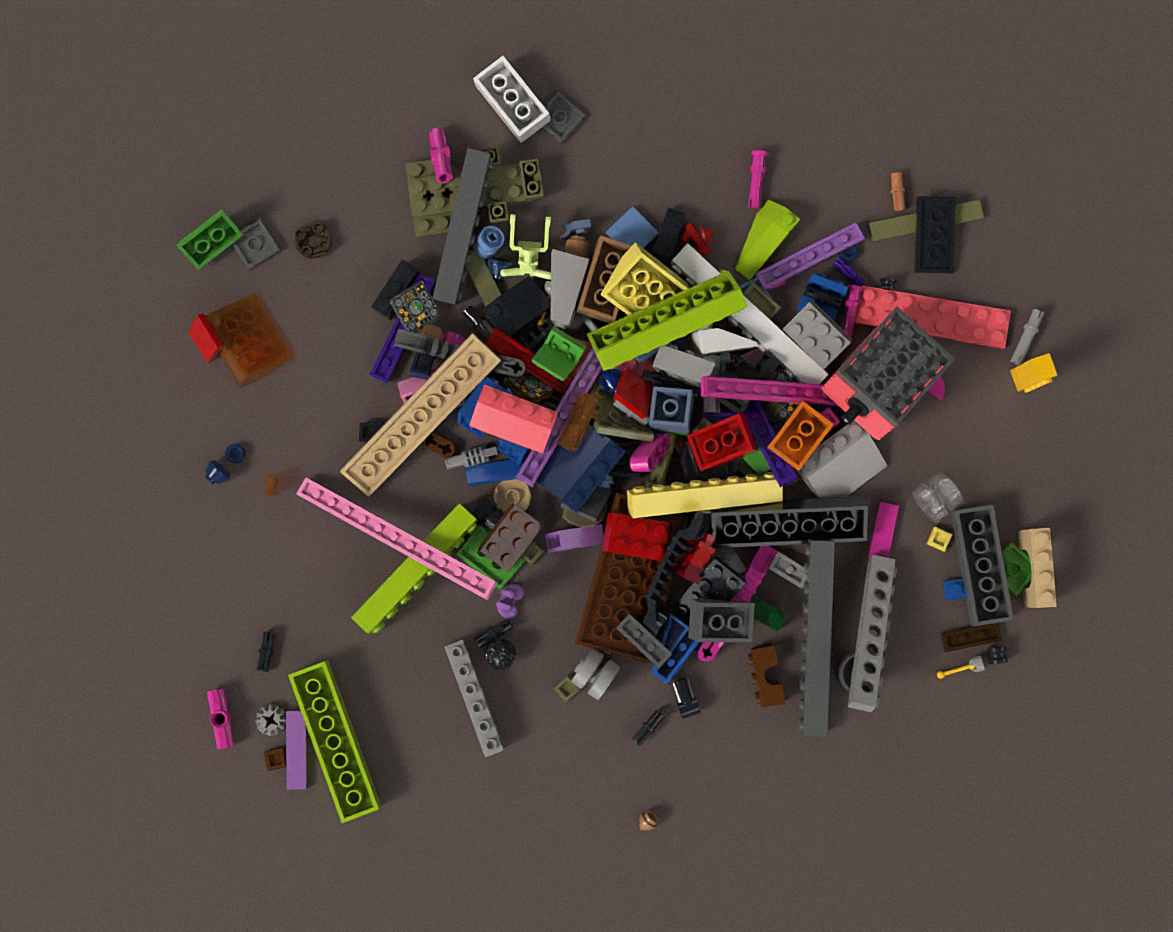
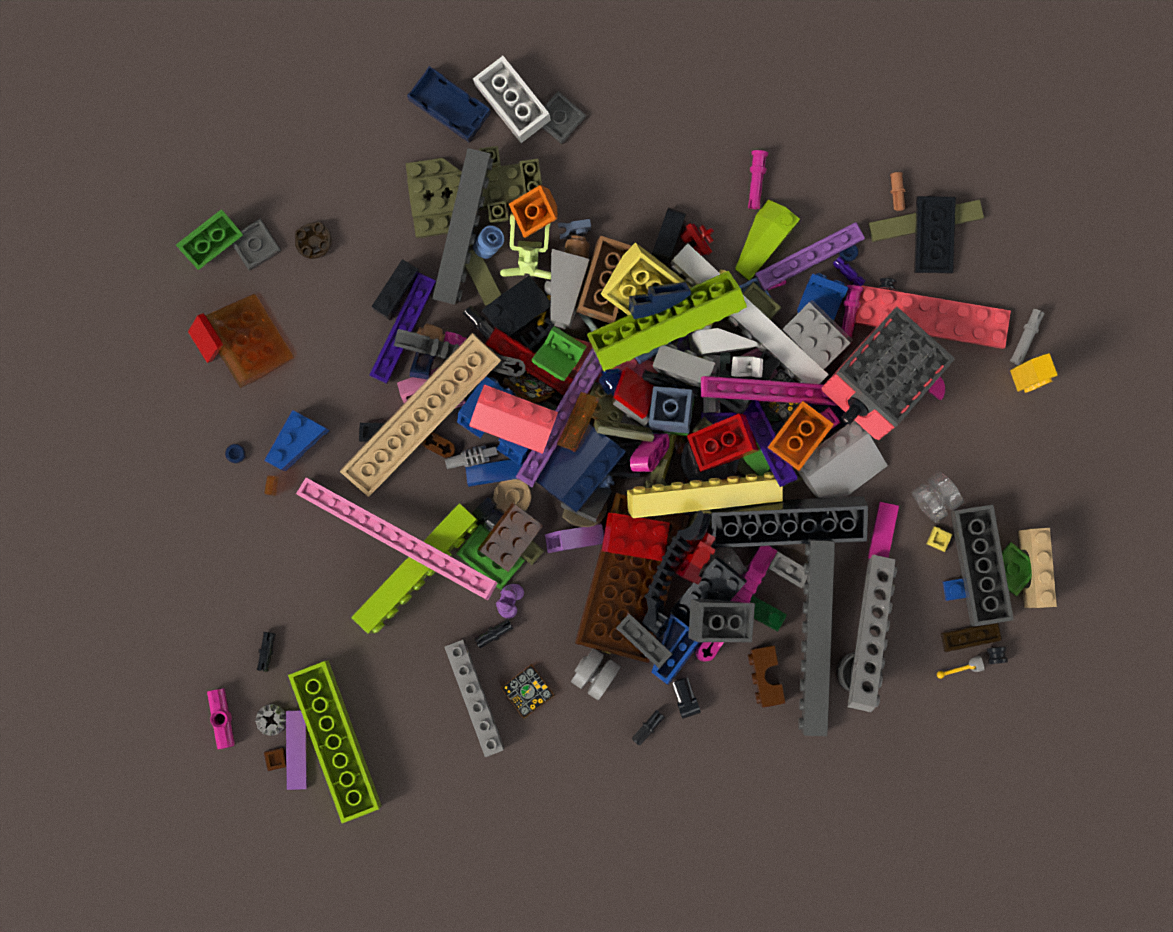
dark blue cone [205,460,230,484] -> none
tile [389,281,441,332] -> none
dark pink piece [429,128,453,183] -> none
black piece [485,639,517,670] -> none
dark blue cone [487,257,513,279] -> none
olive tile [553,675,580,703] -> none
medium blue tile [606,206,659,249] -> none
medium nougat plate [639,811,659,831] -> none
black pin [803,284,843,309] -> none
none -> blue wedge [264,410,330,471]
none -> dark blue piece [407,66,491,143]
none -> tile [501,664,555,719]
none -> orange slope [509,185,557,238]
none -> dark blue slope [629,282,691,319]
none -> white bracket [731,356,763,378]

